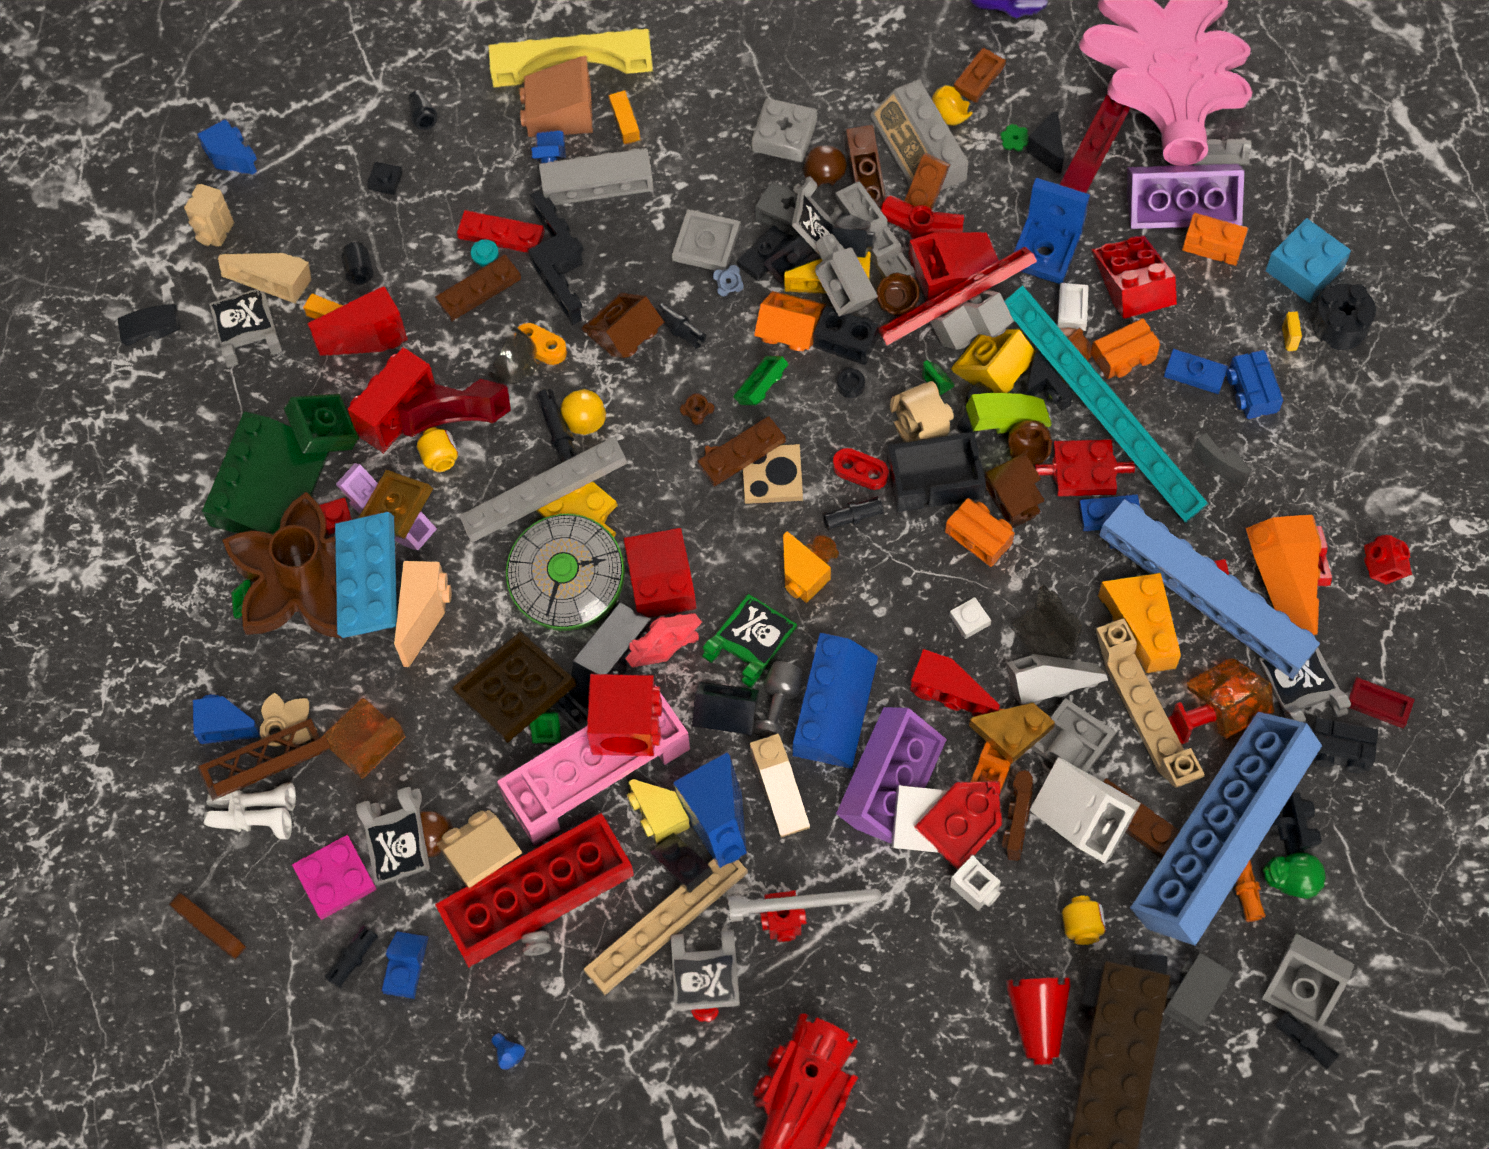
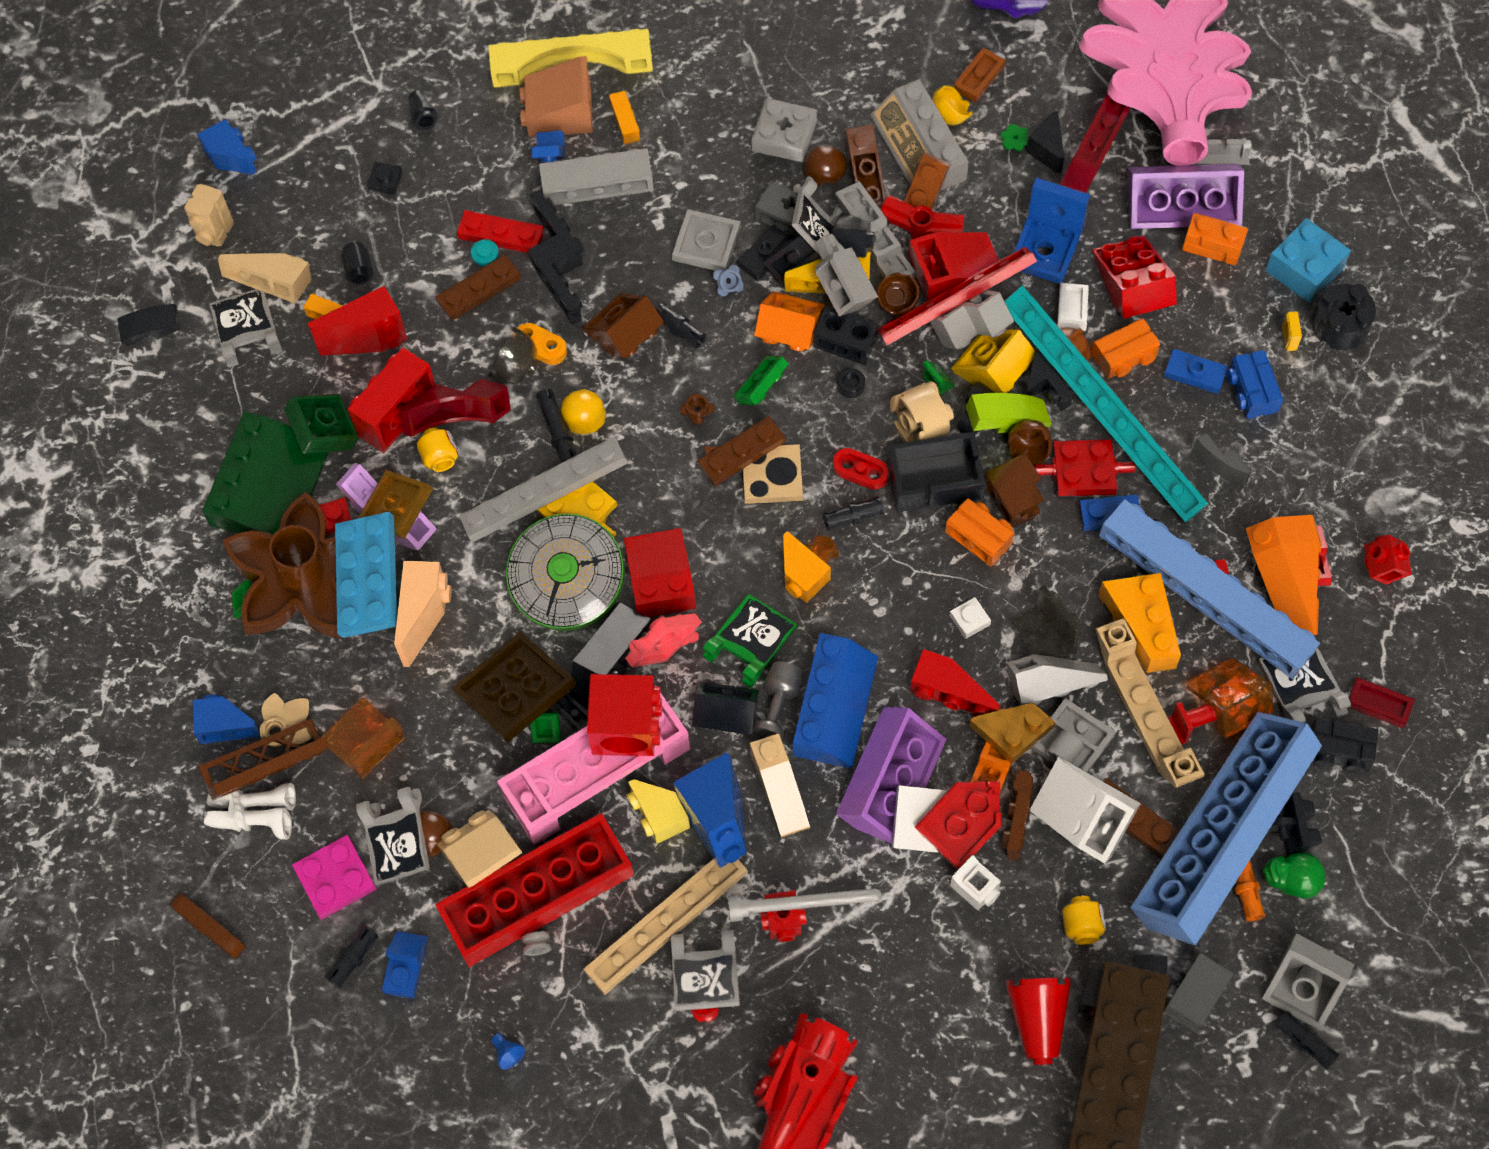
black plate [650,833,713,893] -> none

